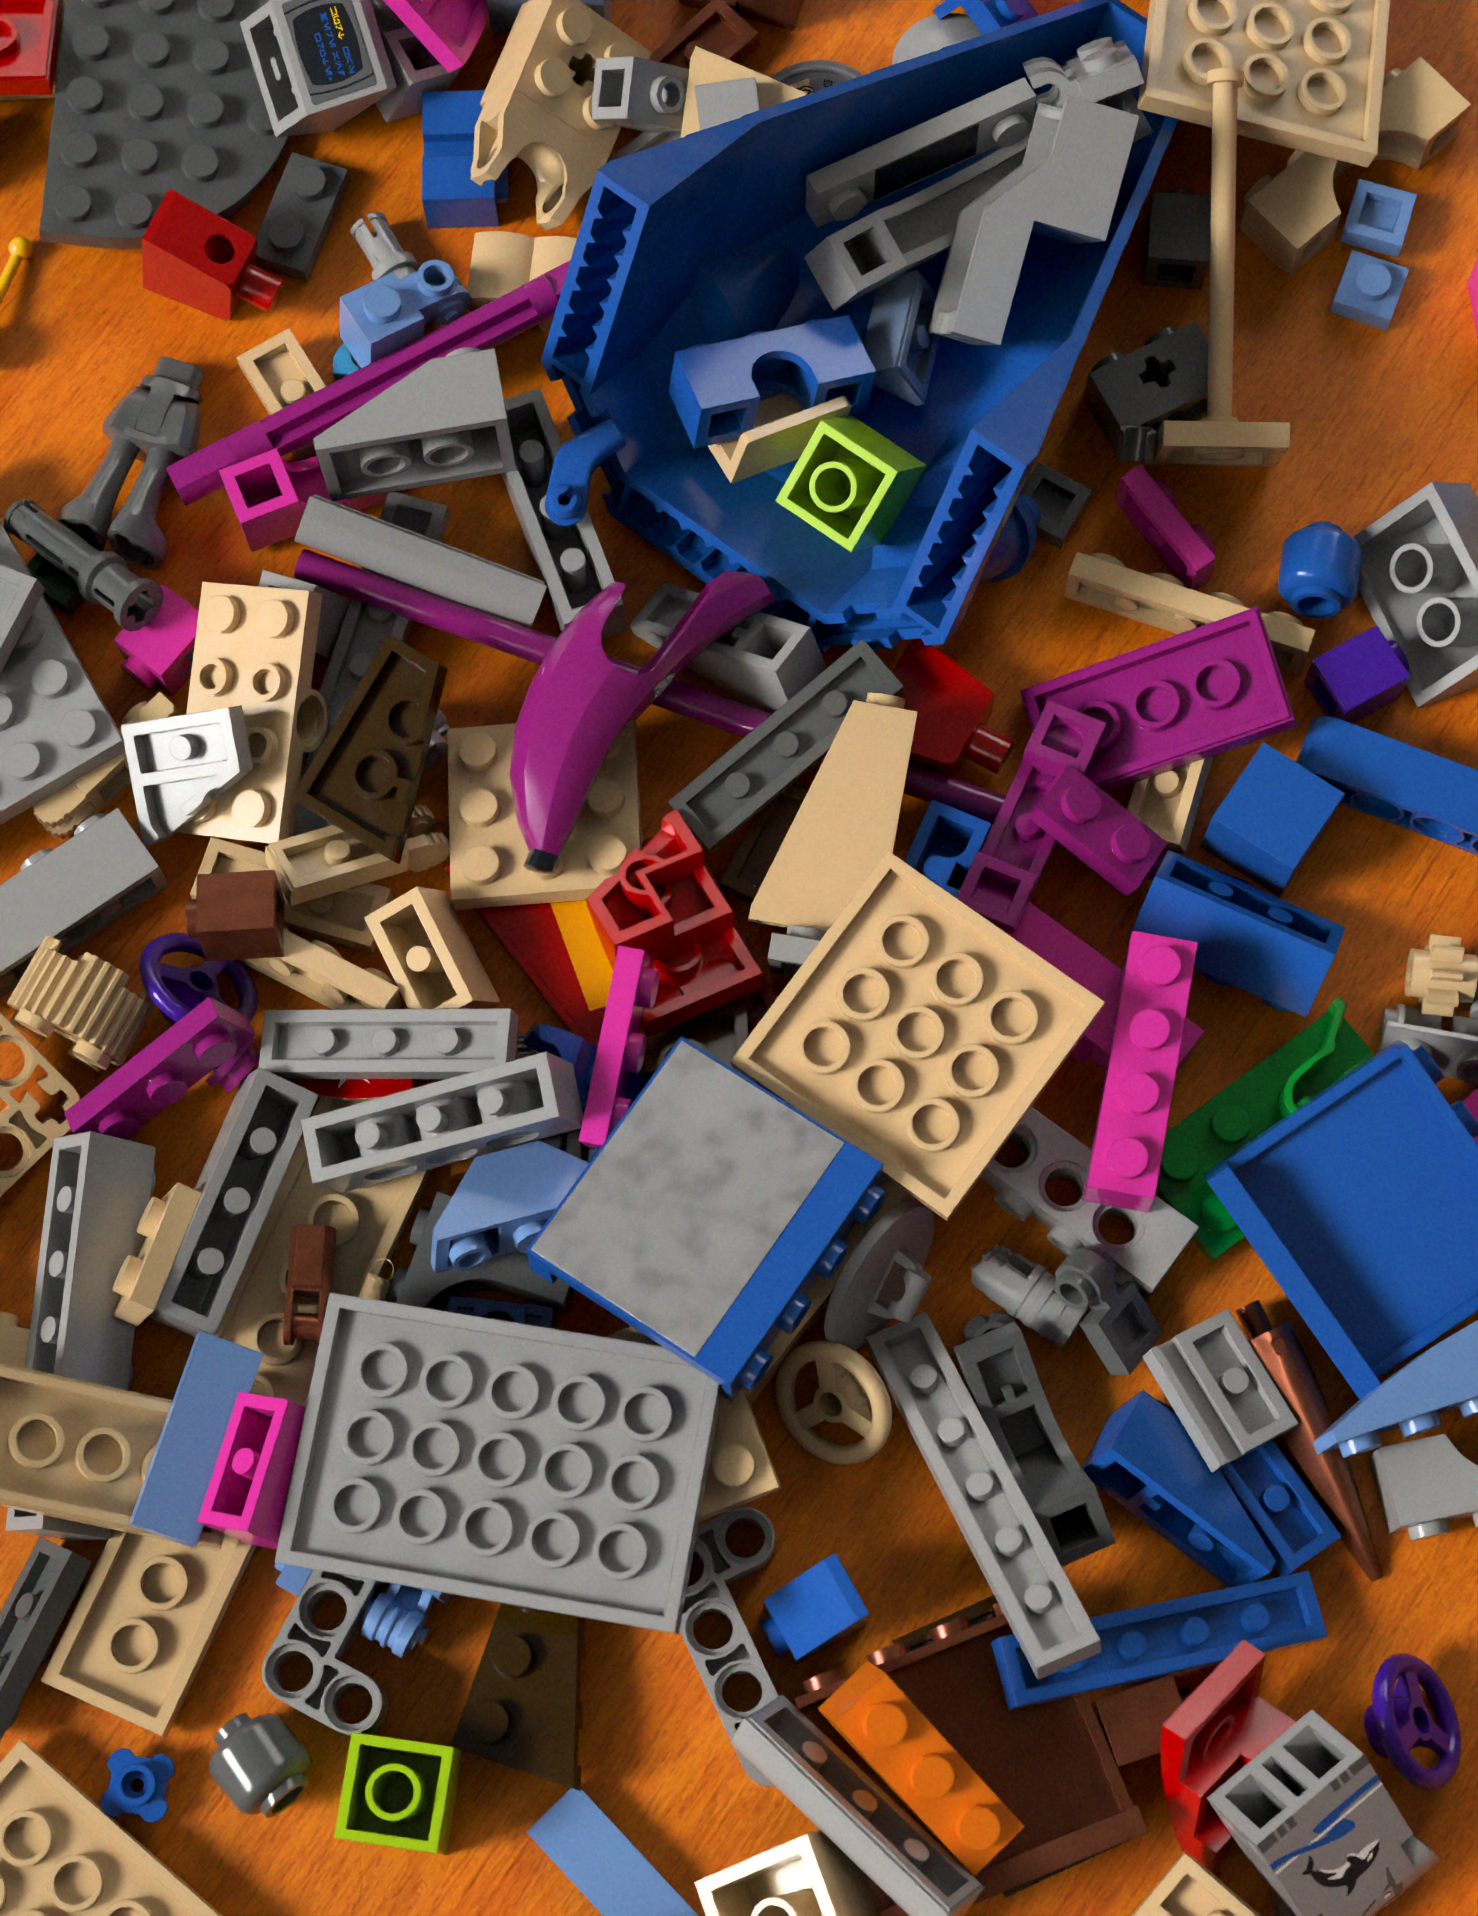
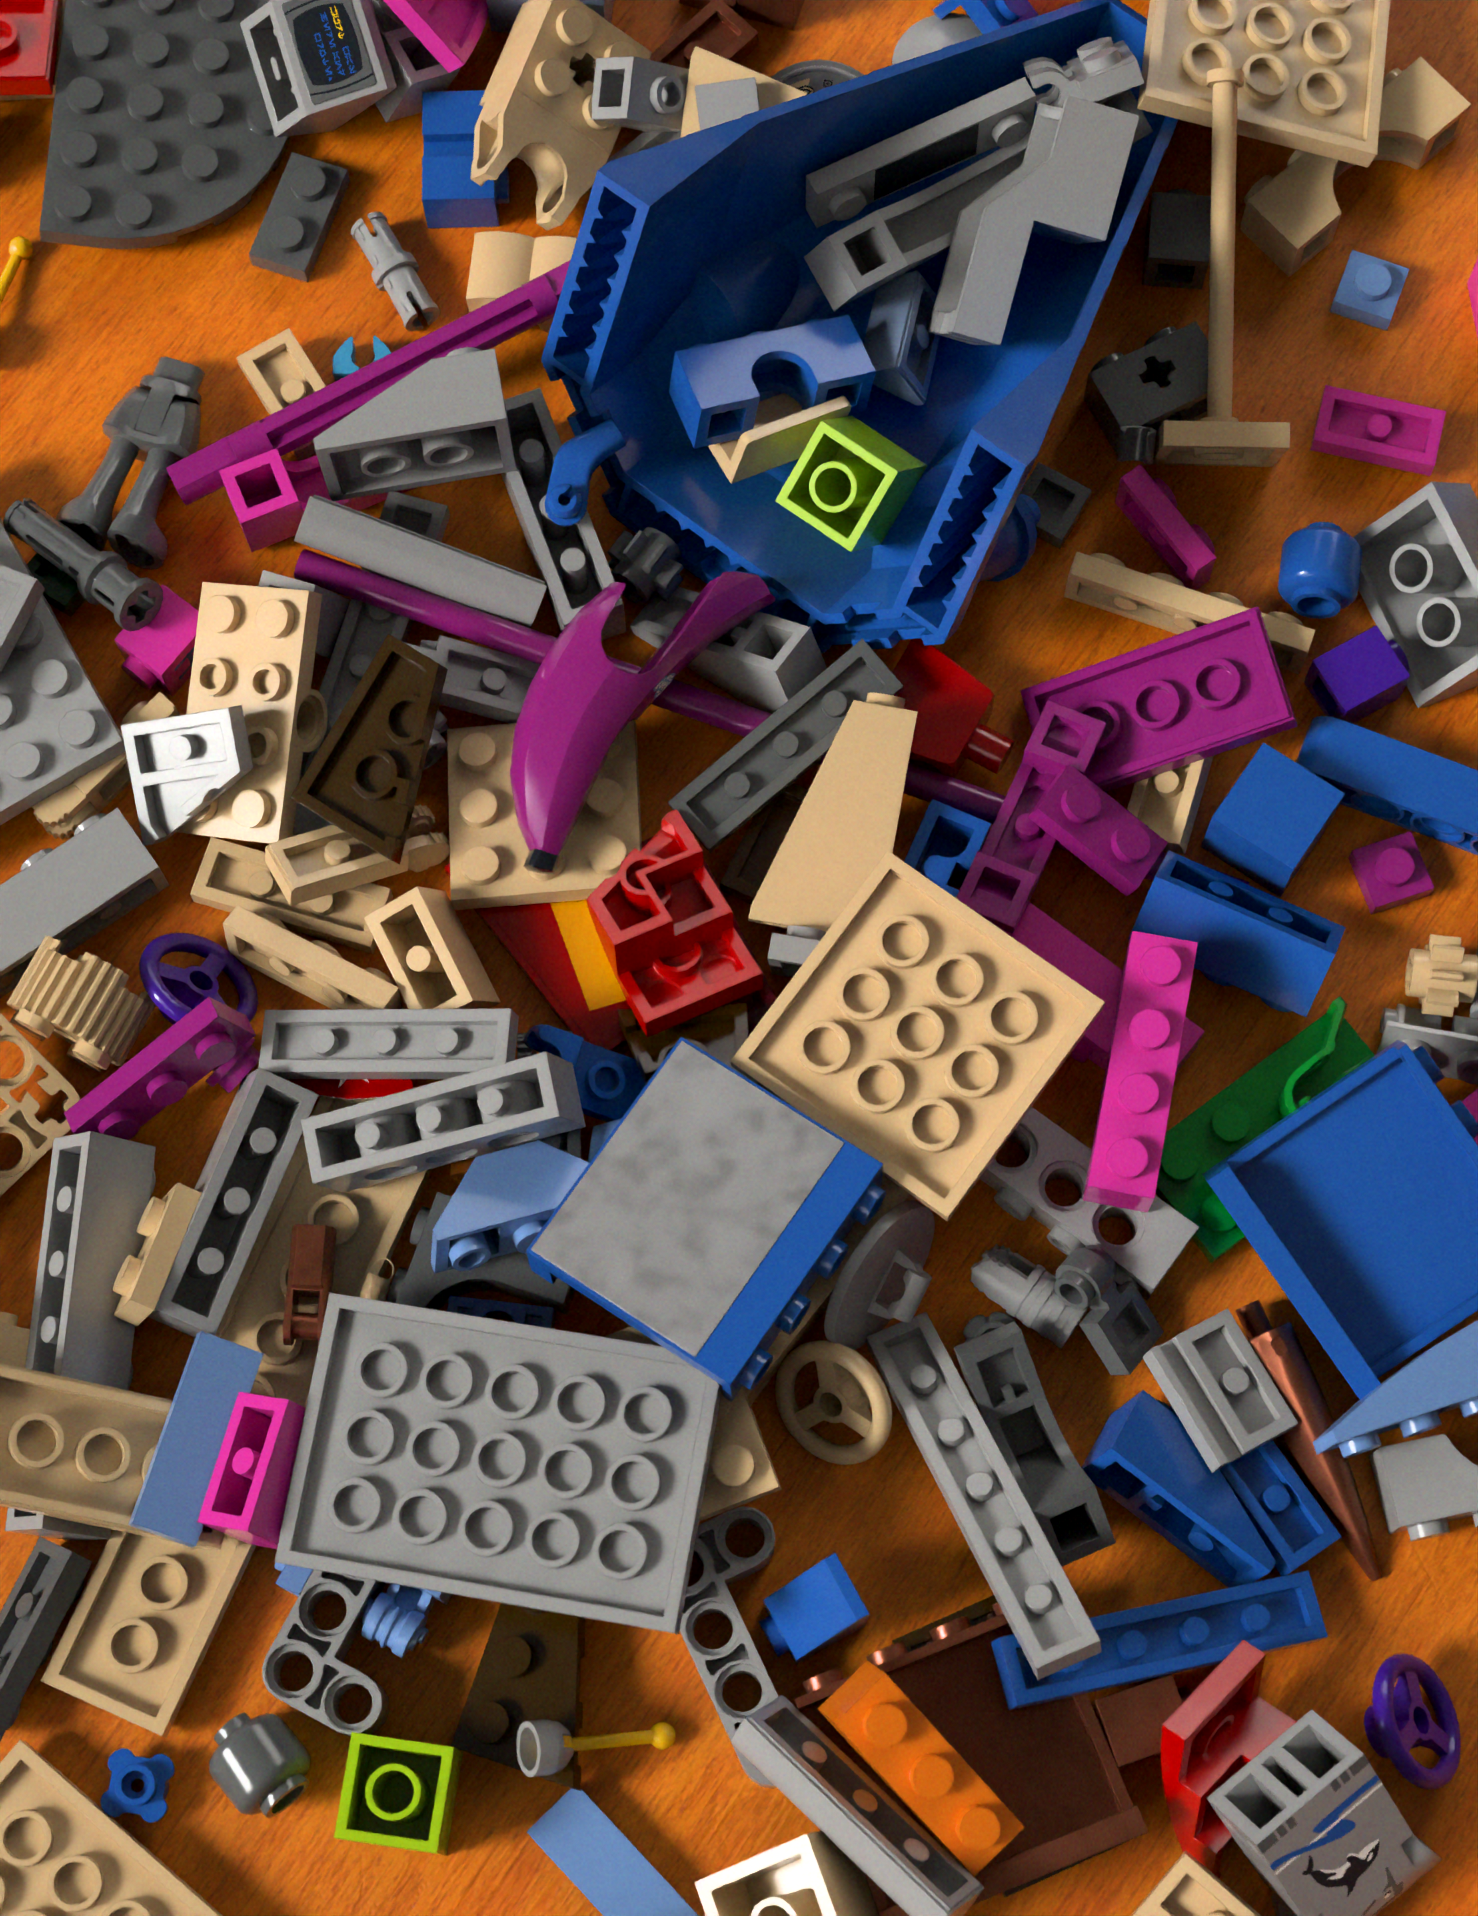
red torso [142,189,285,320] -> none
copper brick [185,870,285,962] -> none
medium blue brick [340,260,472,368] -> none
dark pink plate [579,946,659,1149] -> none
medium blue plate [1340,179,1417,258] -> none
none -> light grey hinge [404,635,540,724]
none -> light grey hinge [516,1719,676,1777]
none -> dark grey gear [607,527,684,605]
none -> dark pink plate [1310,385,1446,476]
none -> magenta plate [1348,831,1434,915]

